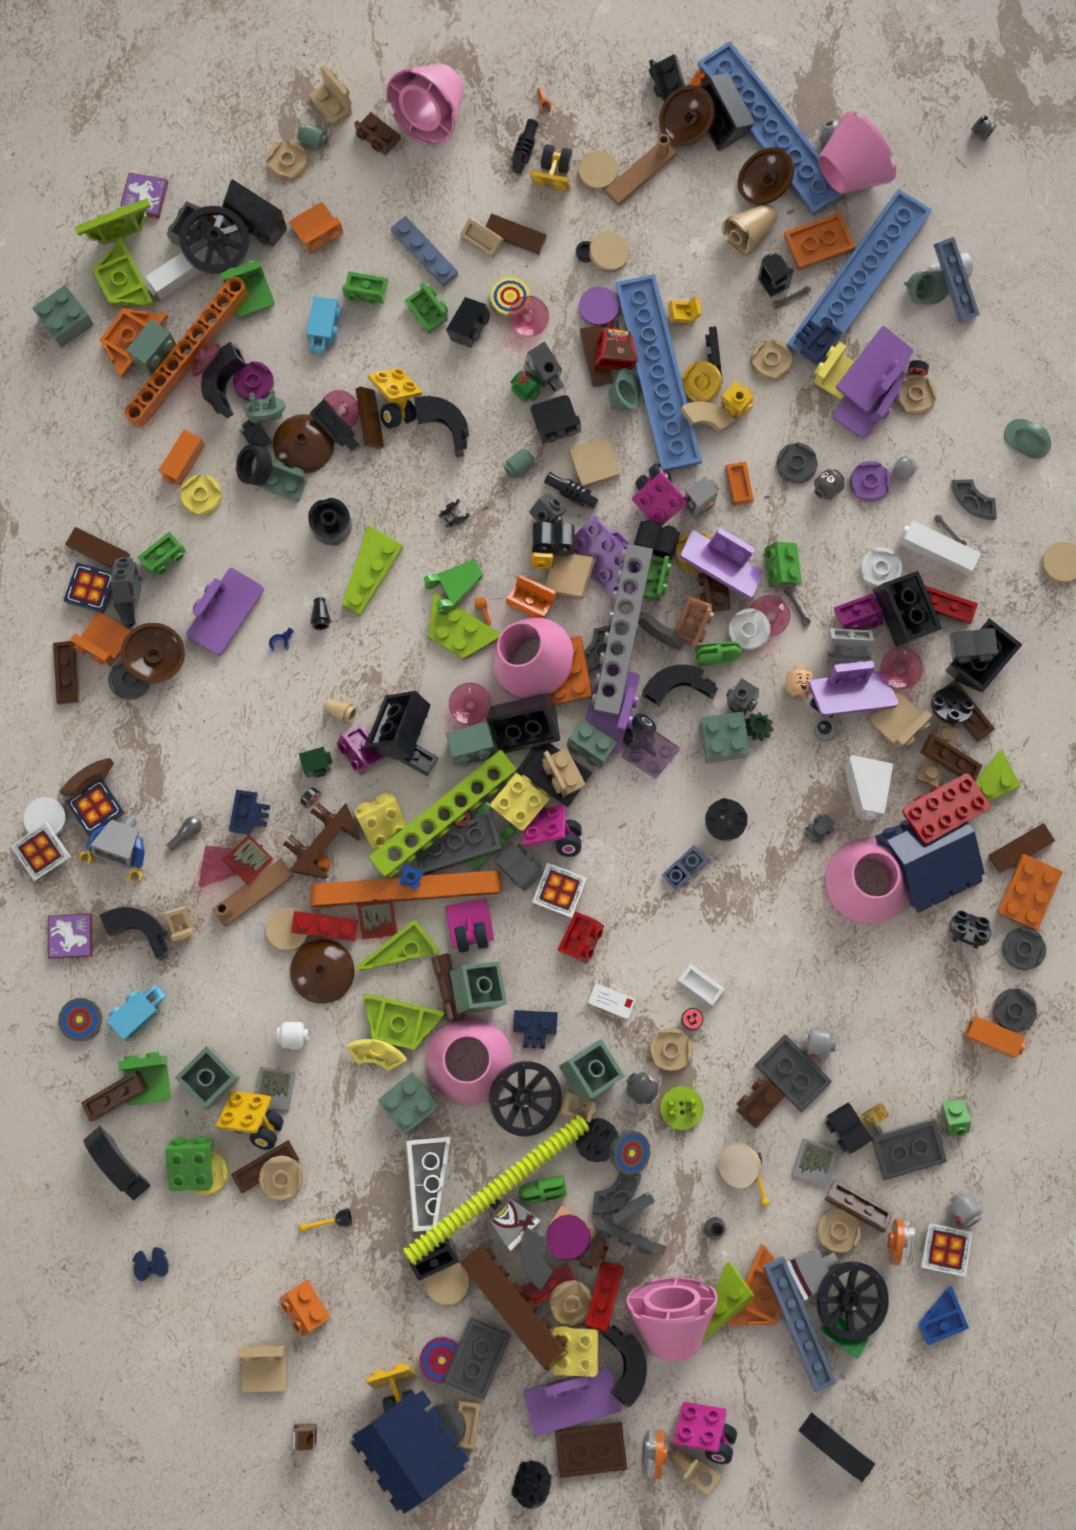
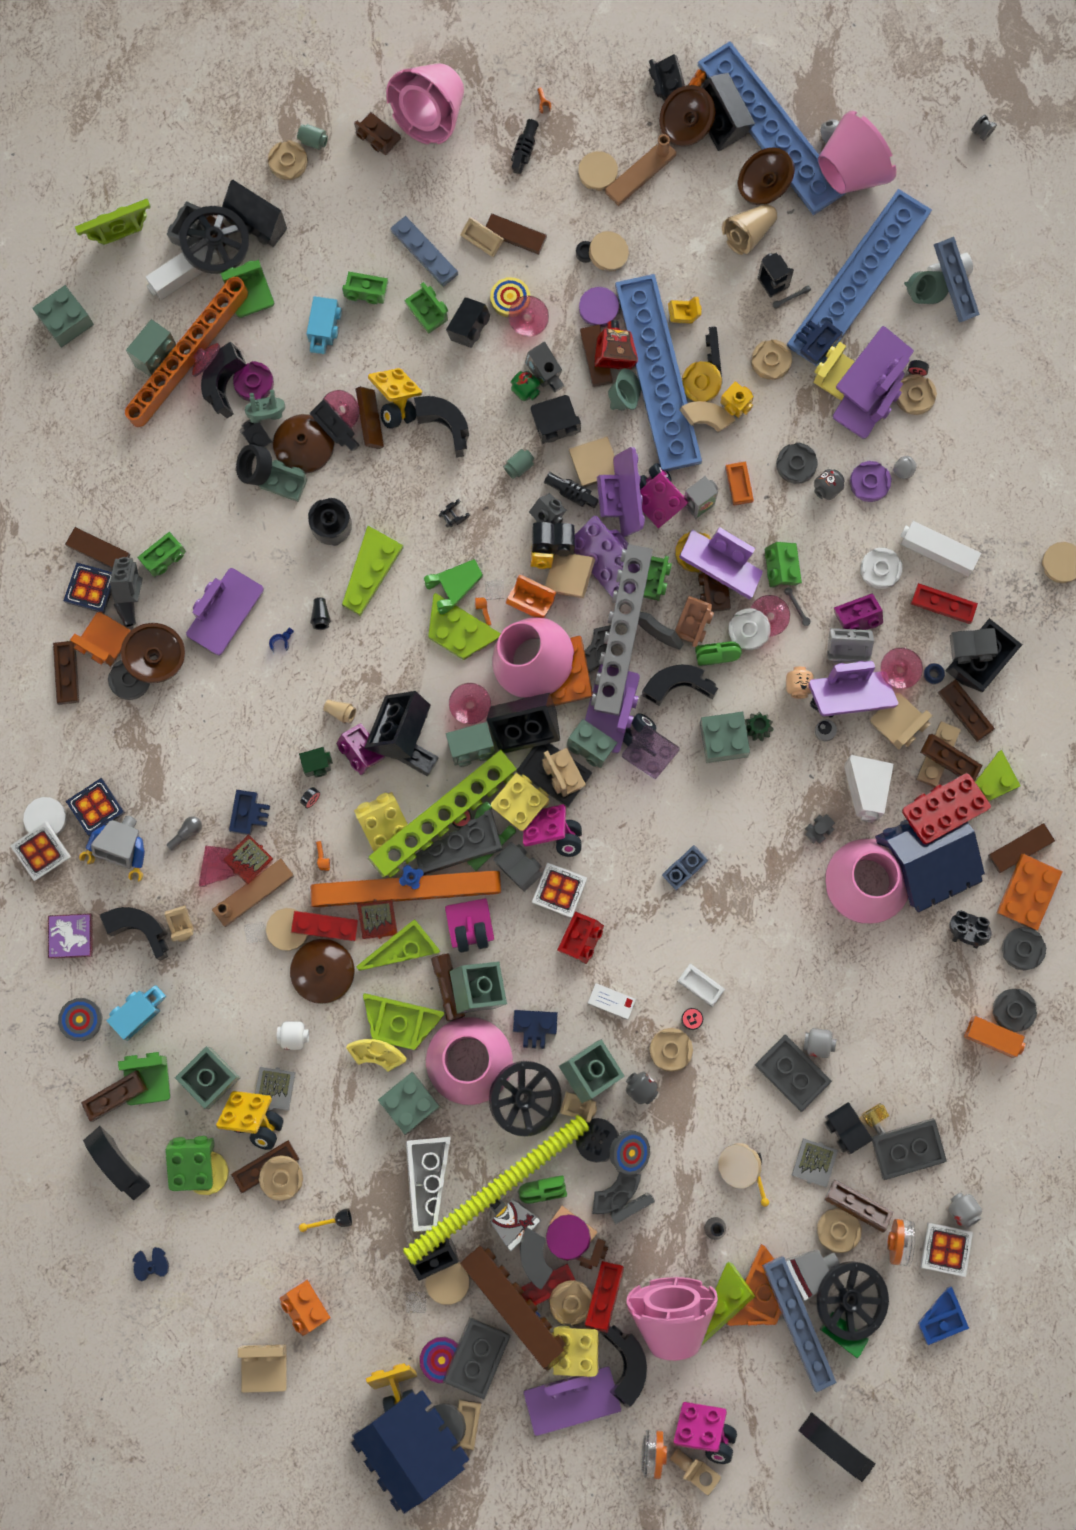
reddish brown tile [60,758,114,796] -> none
lime wing [93,237,154,306] -> none
orange wing [100,308,168,378] -> none
tile [120,173,169,219] -> none
orange brick [159,429,205,486] -> none
light yellow tile [180,475,222,516] -> none
reddish brown hose [283,802,360,879] -> none
orange bracket [290,202,344,254] -> none
reddish brown leg [293,1424,317,1451] -> none
tan bracket [309,65,352,127] -> none
black plate [511,1460,552,1509] -> none
plate [529,144,572,191] -> none
reddish brown tile [555,1422,627,1478] -> none
dark grey wing [593,1218,667,1255] -> none
black brick [634,520,680,560] -> none
lime plate [660,1086,704,1130] -> none
black plate [705,798,748,841] -> none
dark grey brick [726,678,759,716] -> none
reddish brown bracket [735,1078,785,1129] -> none
orange plate [784,212,855,271] -> none
black slope [873,571,942,647] -> none
black plate [931,685,974,727] -> none
dark grey hinge [935,515,967,546] -> none
bright green bracket [942,1099,971,1136] -> none
dark grey tile [951,479,997,520] -> none
sand green piece [1004,419,1051,458] -> none
none -> medium lavender bracket [597,447,645,537]
none -> dark blue plate [923,663,945,684]

